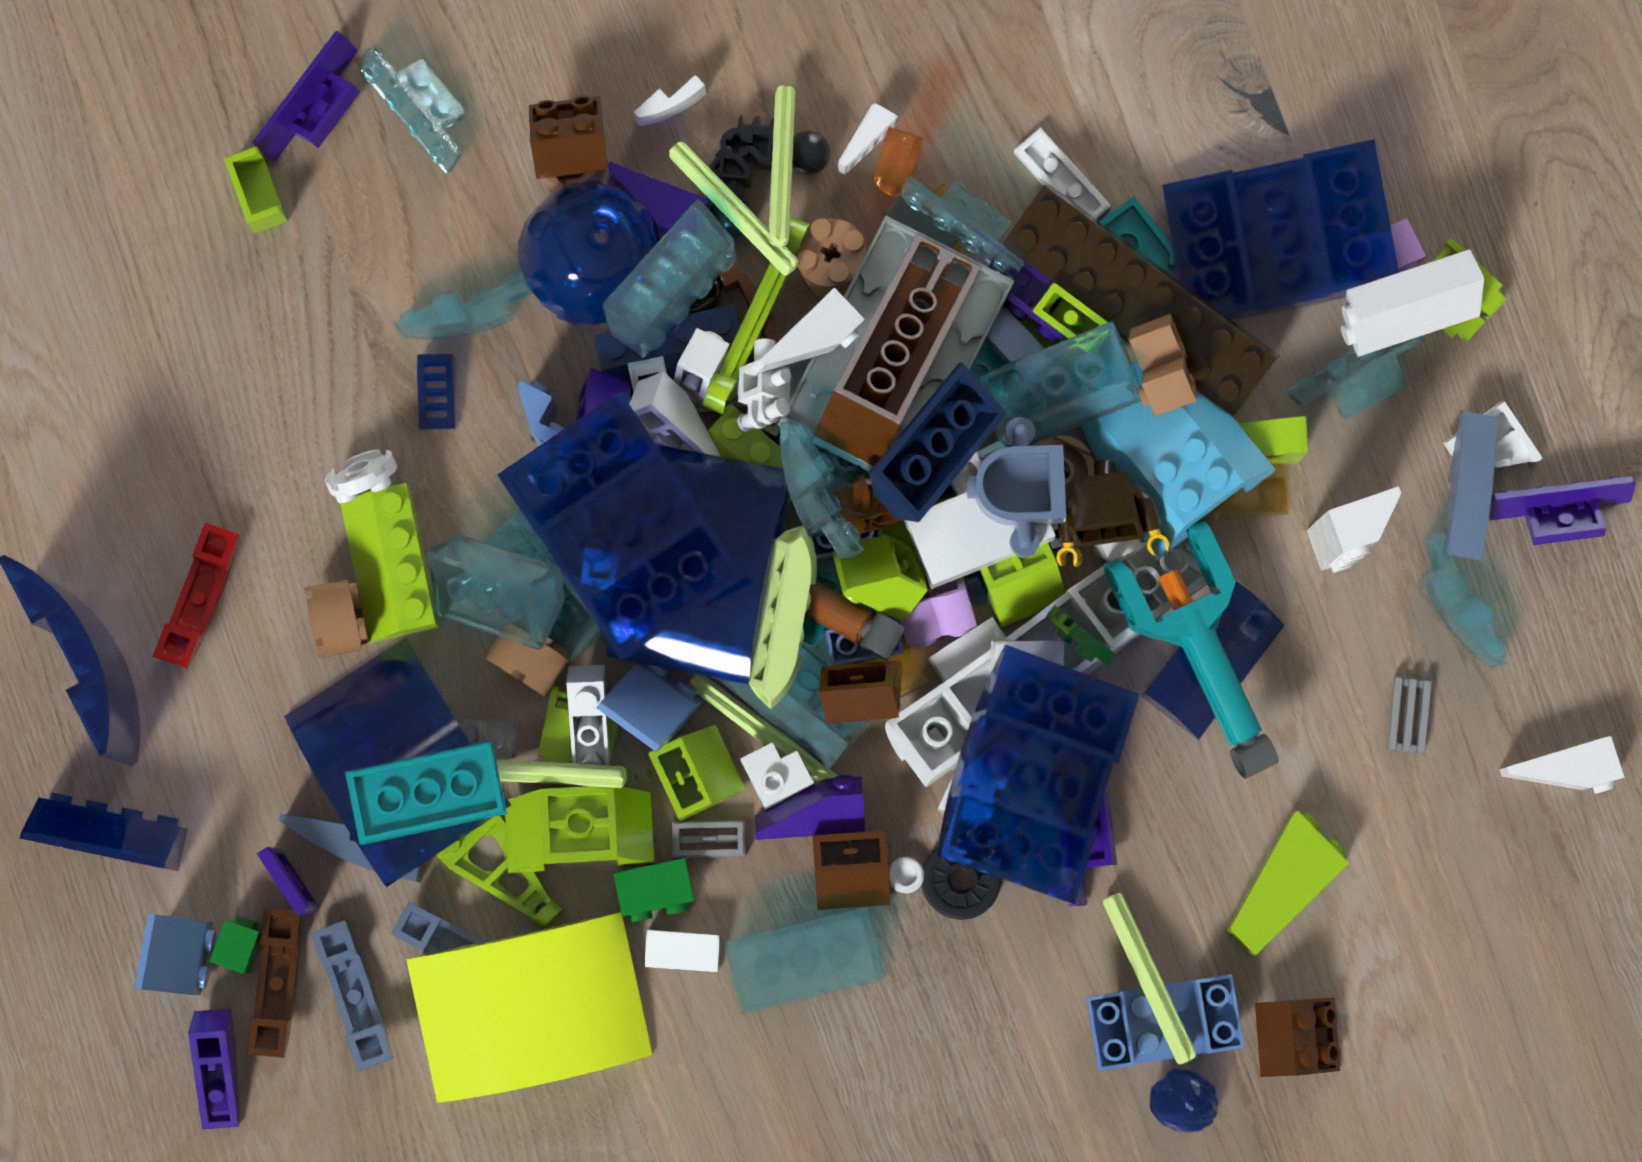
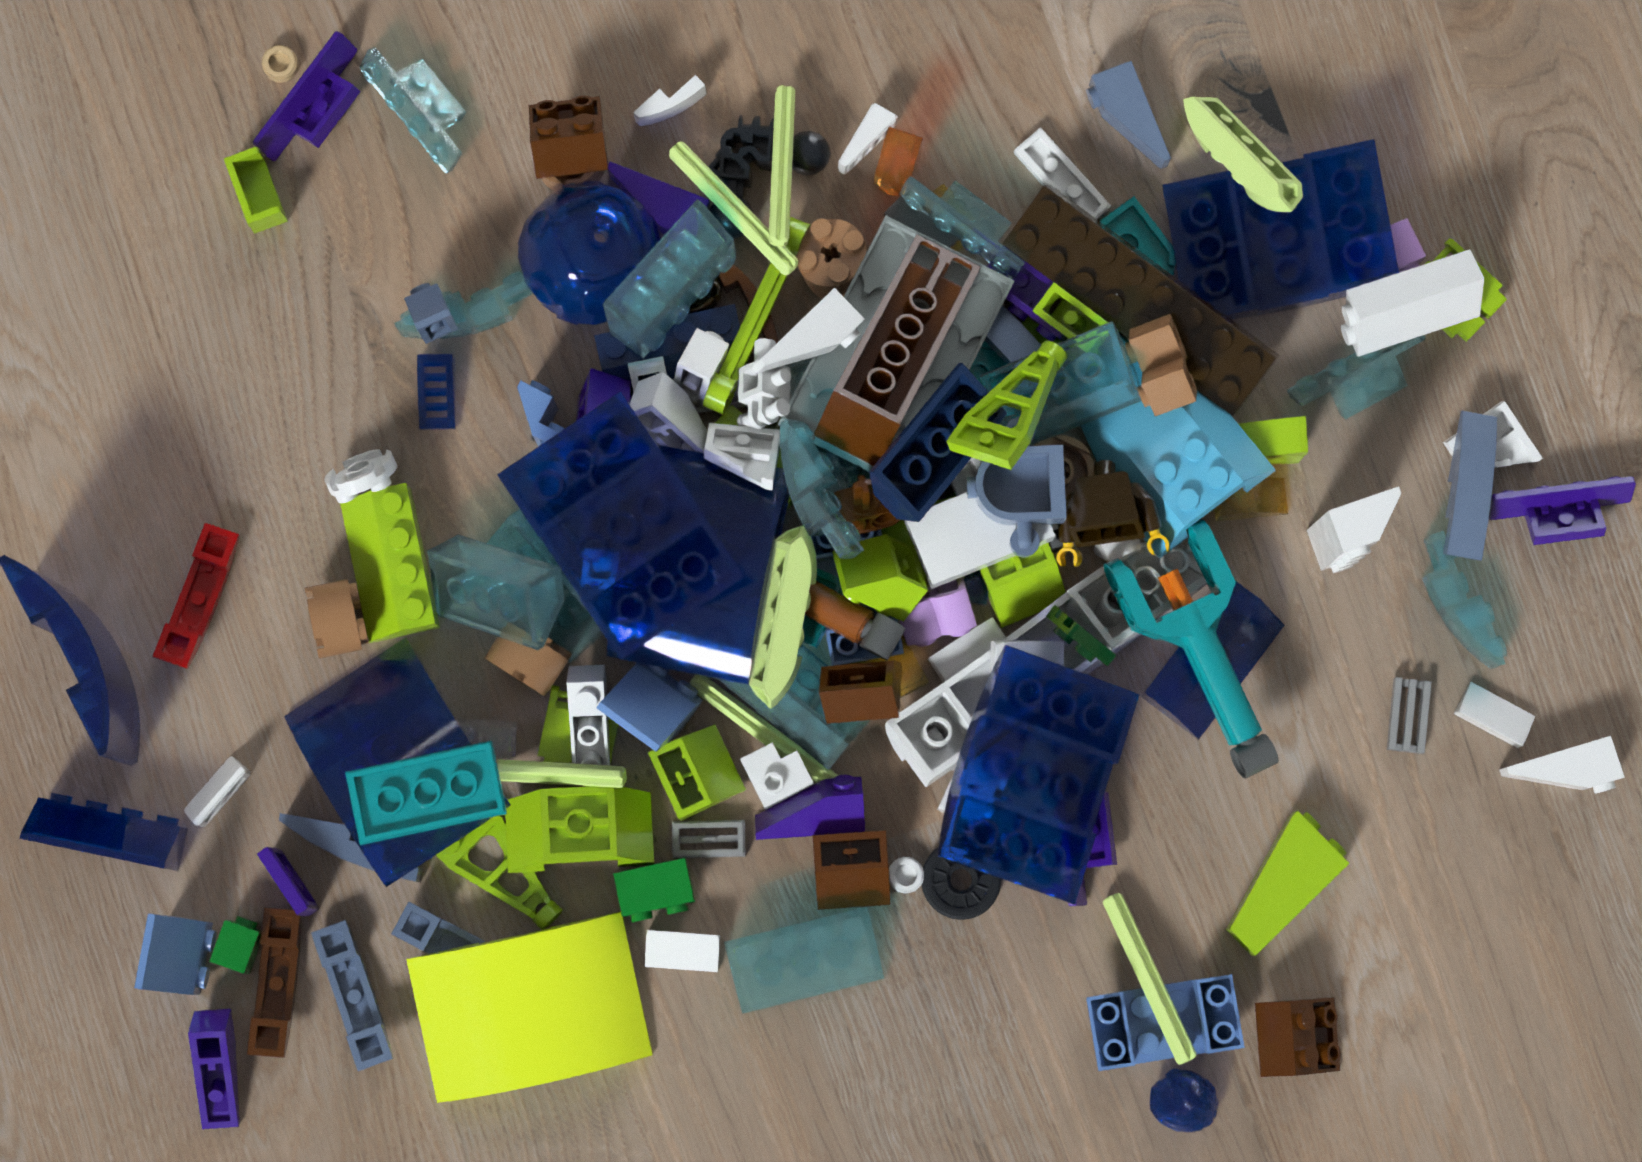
none -> white slope [184,756,251,827]
none -> tan tile [262,45,299,83]
none -> sand blue slope [404,283,458,344]
none -> white wing [704,423,782,490]
none -> lime plate [946,341,1067,470]
none -> sand blue slope [1086,61,1171,169]
none -> yellowish green brick [1183,97,1303,212]
none -> white slope [1454,682,1535,748]

